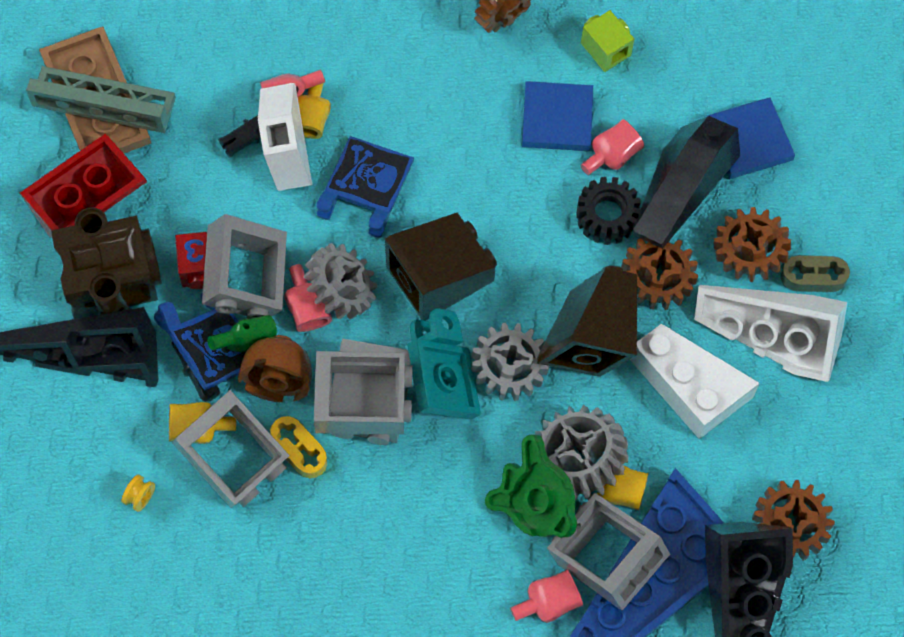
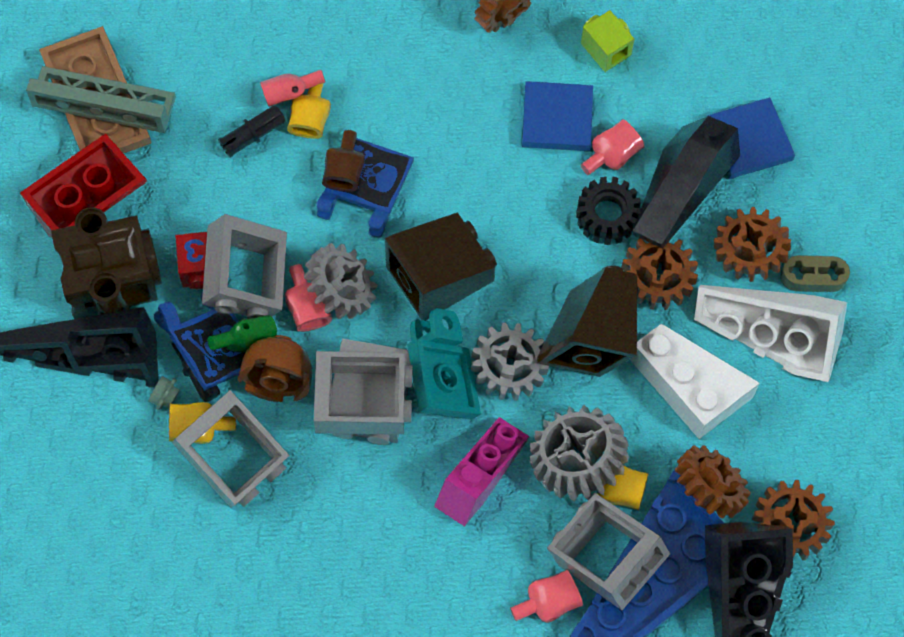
yellow bush [121,474,155,512] -> none
white slope [258,83,312,191] -> none
yellow beam [270,416,327,479] -> none
green tile [485,435,577,538] -> none
none -> sand green plate [148,376,180,410]
none -> reddish brown piece [322,130,365,192]
none -> dark pink slope [434,417,529,527]
none -> dark orange gear [675,445,751,519]

